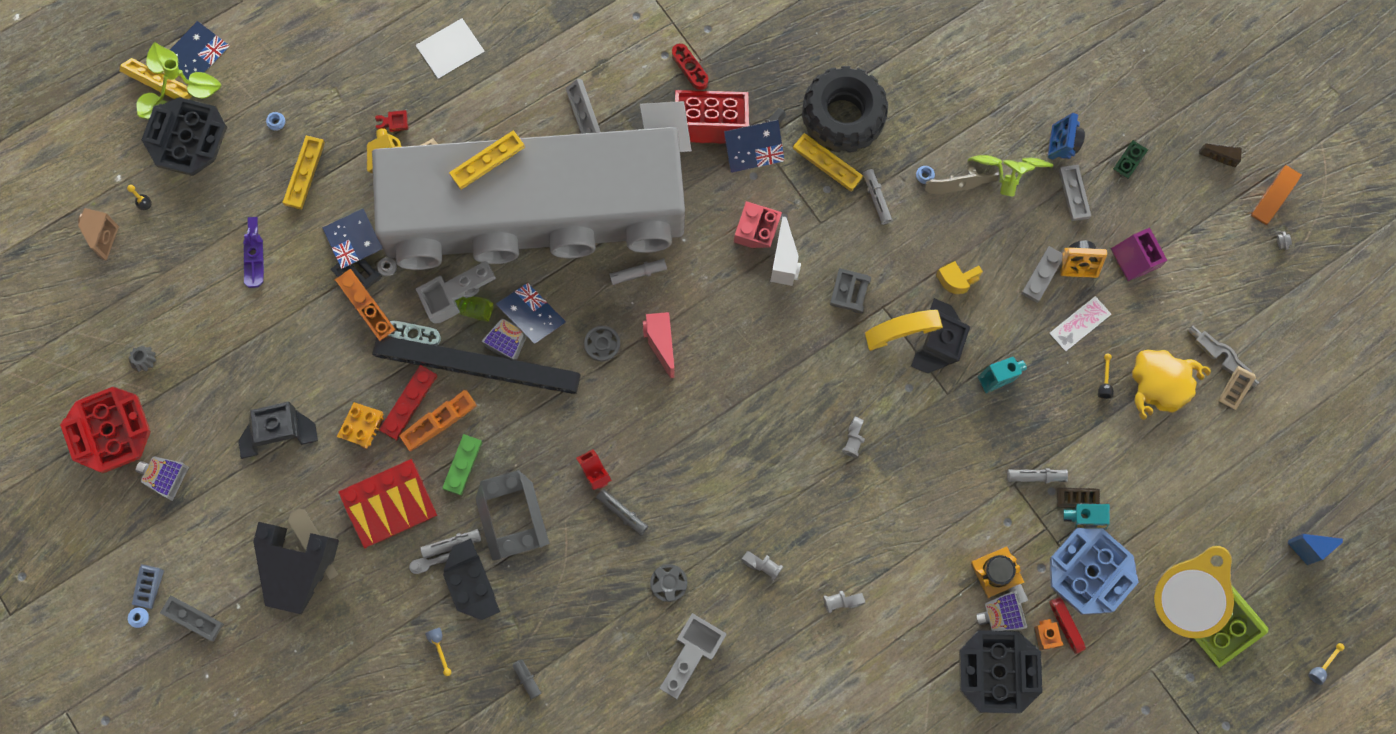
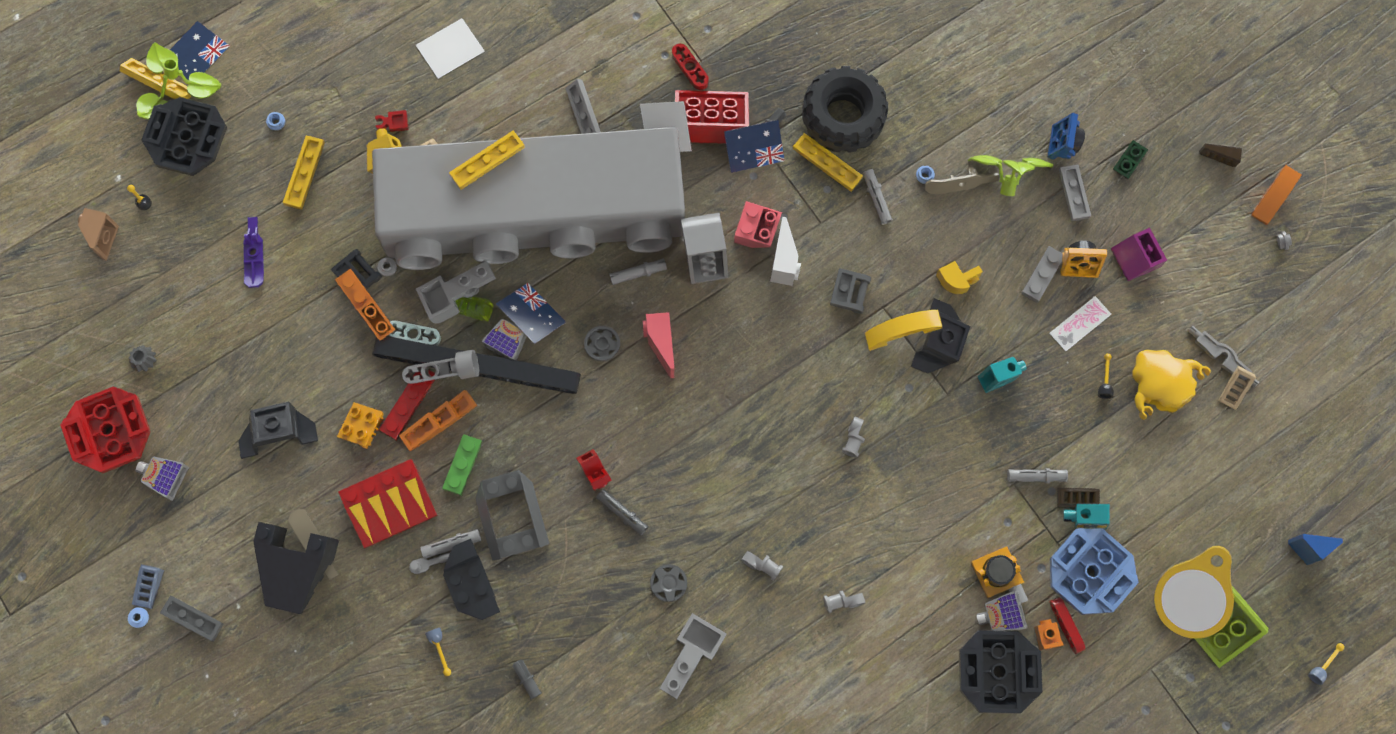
dark blue sticker [322,209,383,269] -> none
none -> light grey beam [402,350,479,384]
none -> light grey brick [681,213,728,284]

